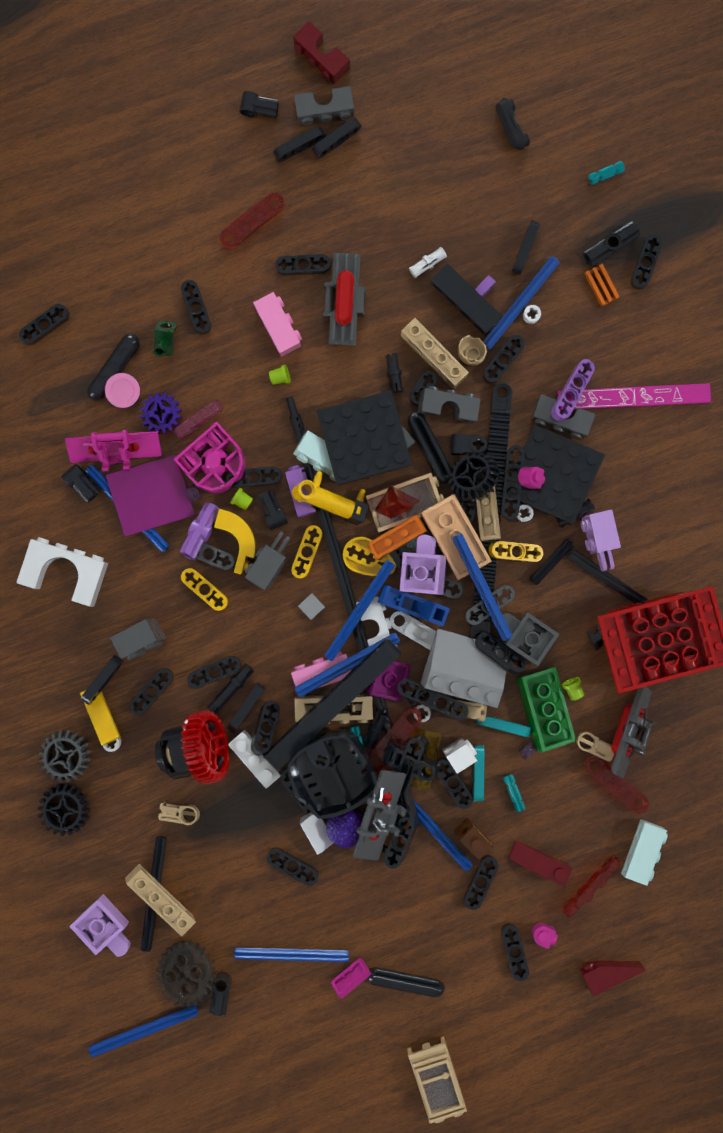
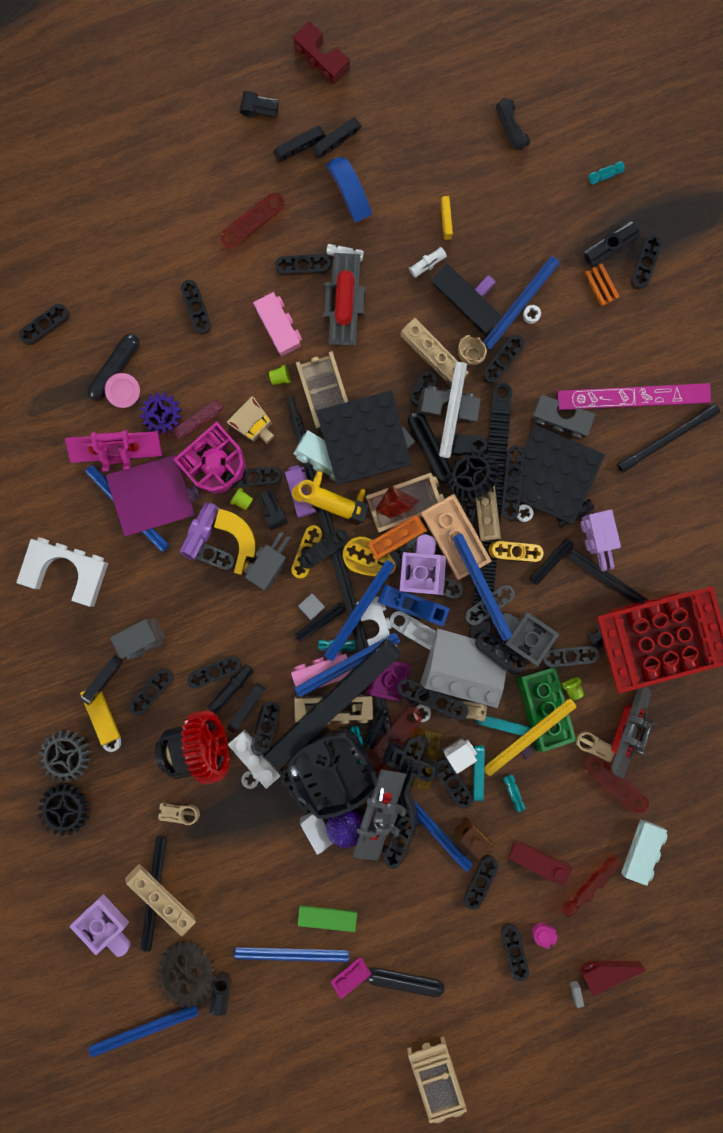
black piece [61,463,100,503] -> none
dark green bracket [153,320,177,357] -> none
yellow beam [181,568,228,611] -> none
black beam [267,847,318,886] -> none
dark grey arch [294,86,354,126] -> none
black pin [385,353,404,394] -> none
black beam [512,220,540,275] -> none
dark pink plate [518,467,545,489] -> none
medium lavender beam [551,359,595,422] -> none
none -> tan torso [227,396,274,444]
none -> white bush [241,770,259,789]
none -> black axle [295,603,345,642]
none -> clear door [296,351,348,432]
none -> bright green tile [298,905,357,932]
none -> black piece [299,529,348,569]
none -> teal axle [318,640,356,651]
none -> blue arch [326,156,372,223]
none -> white axle [326,244,364,262]
none -> white axle [439,362,467,458]
none -> yellow tile [441,196,453,240]
none -> yellow axle [484,699,576,776]
none -> dark grey beam [543,646,599,667]
none -> light grey tile [570,981,584,1008]
none -> black piece [617,403,720,473]

